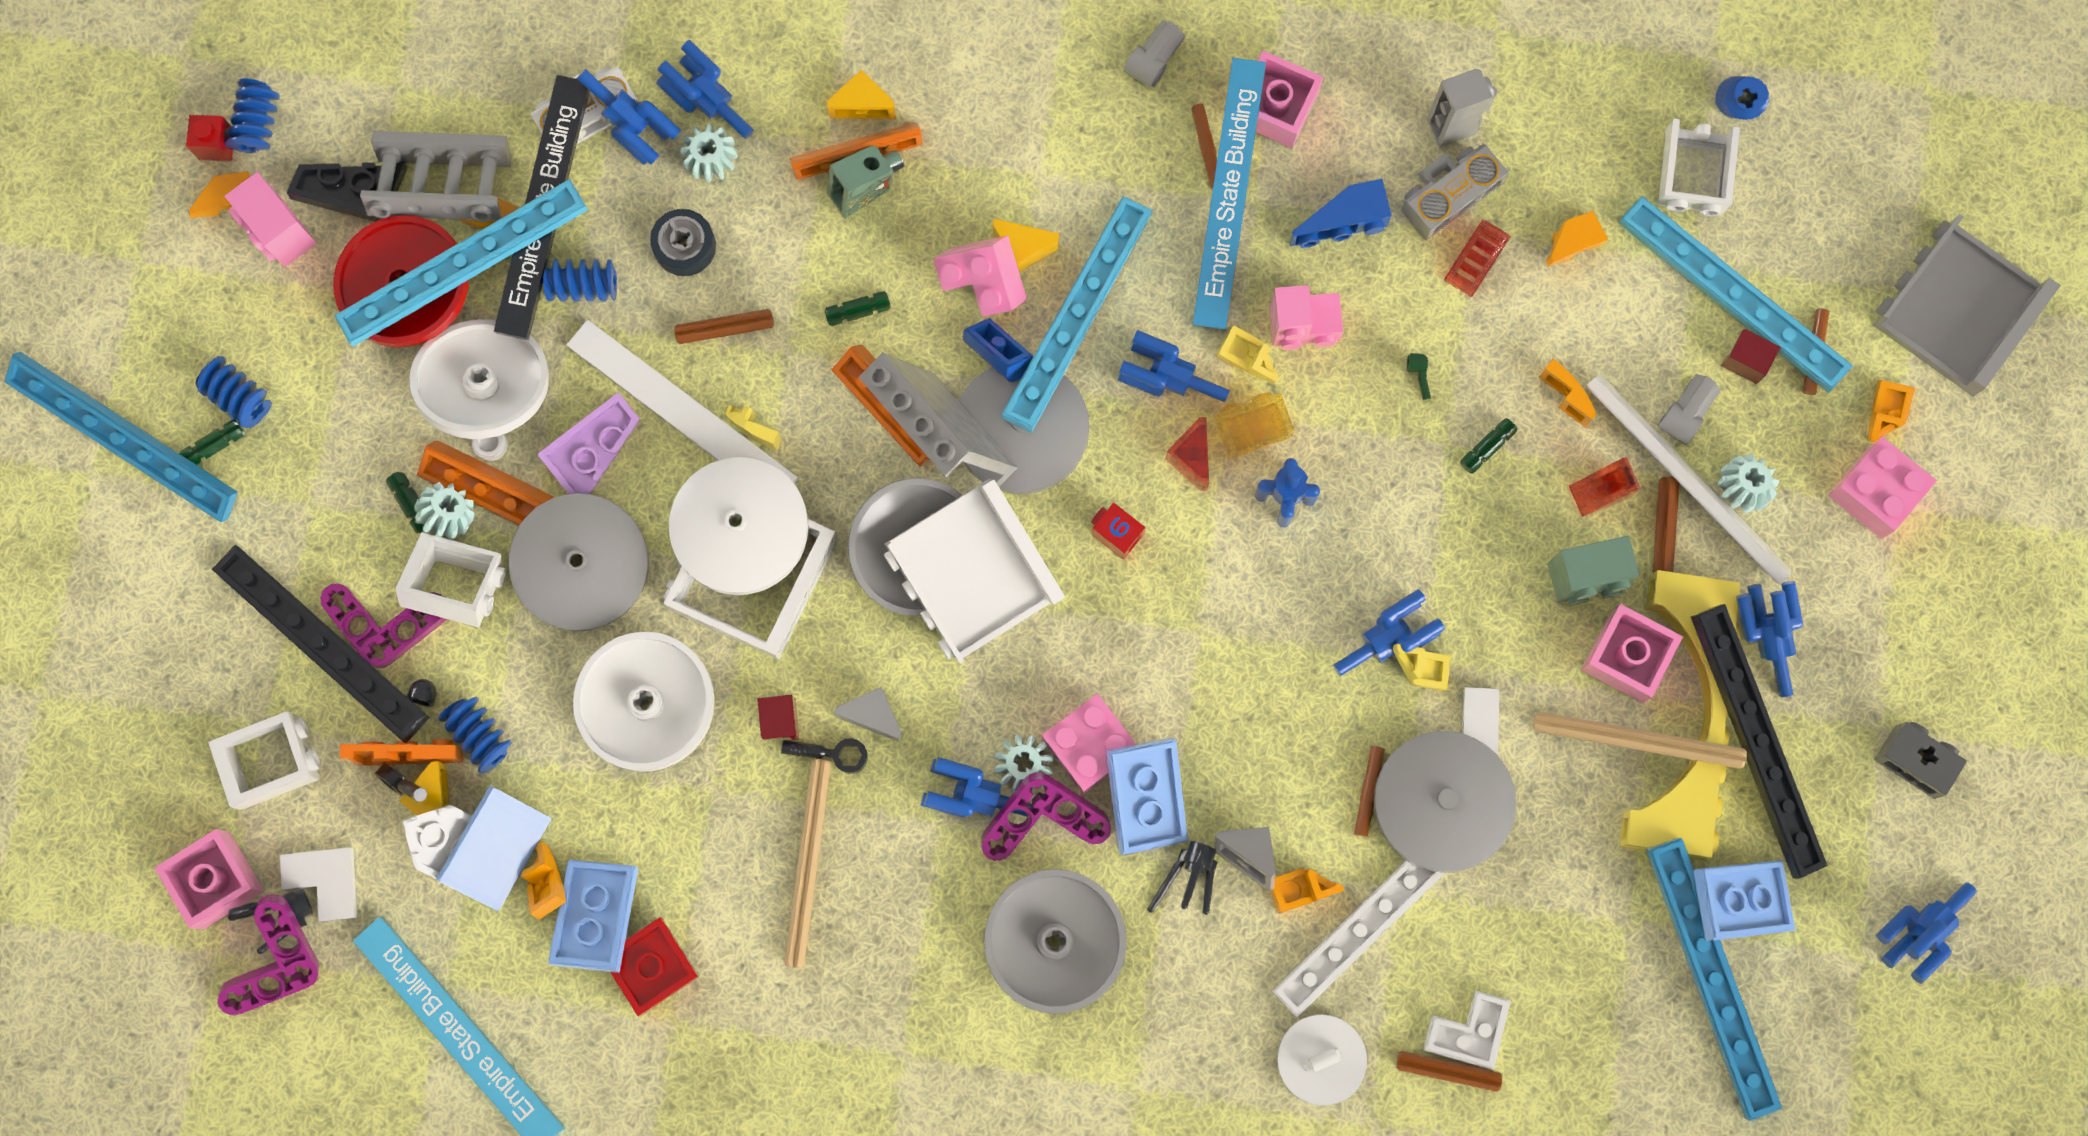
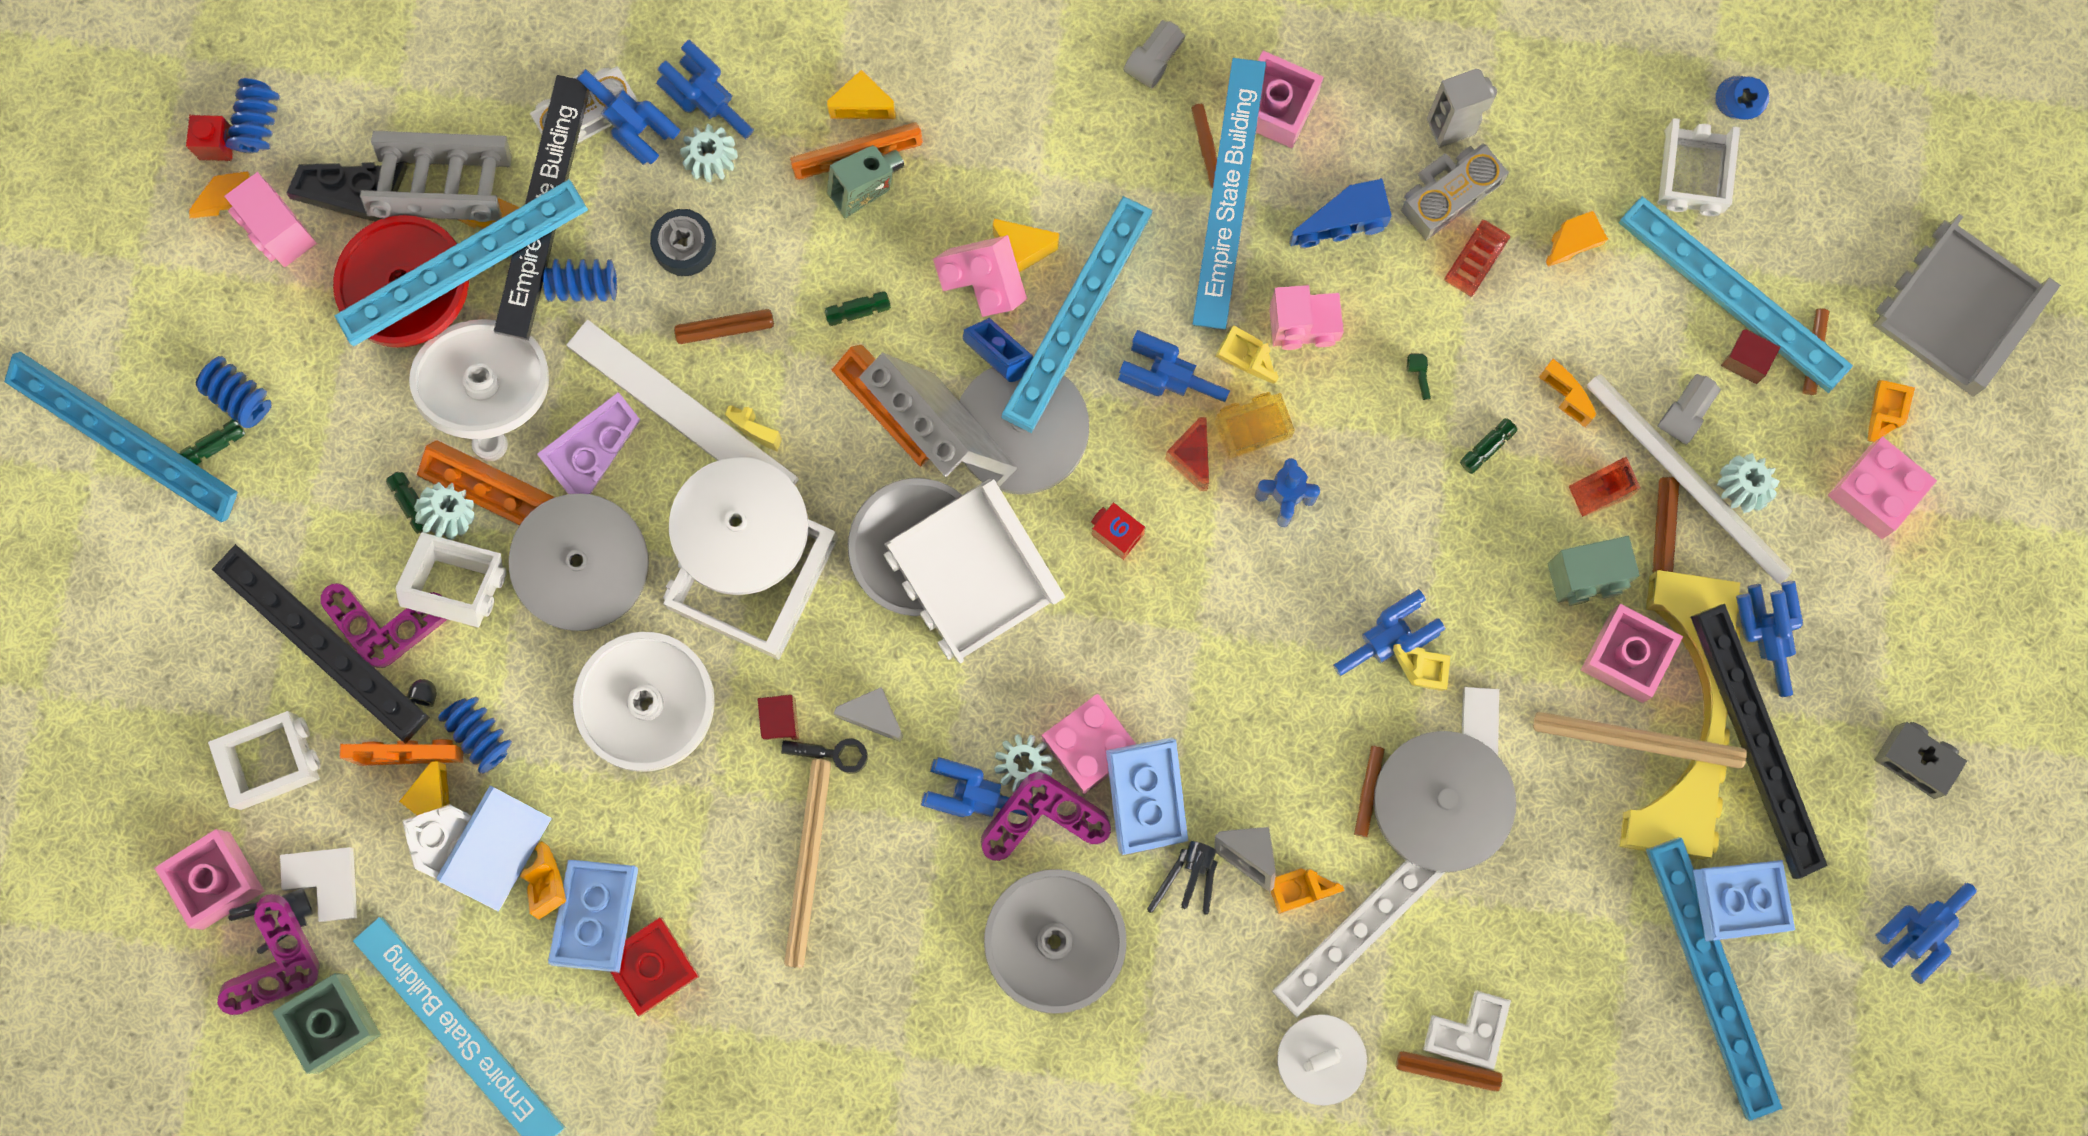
black piece [375,763,427,802] -> none
none -> sand green brick [272,973,381,1074]

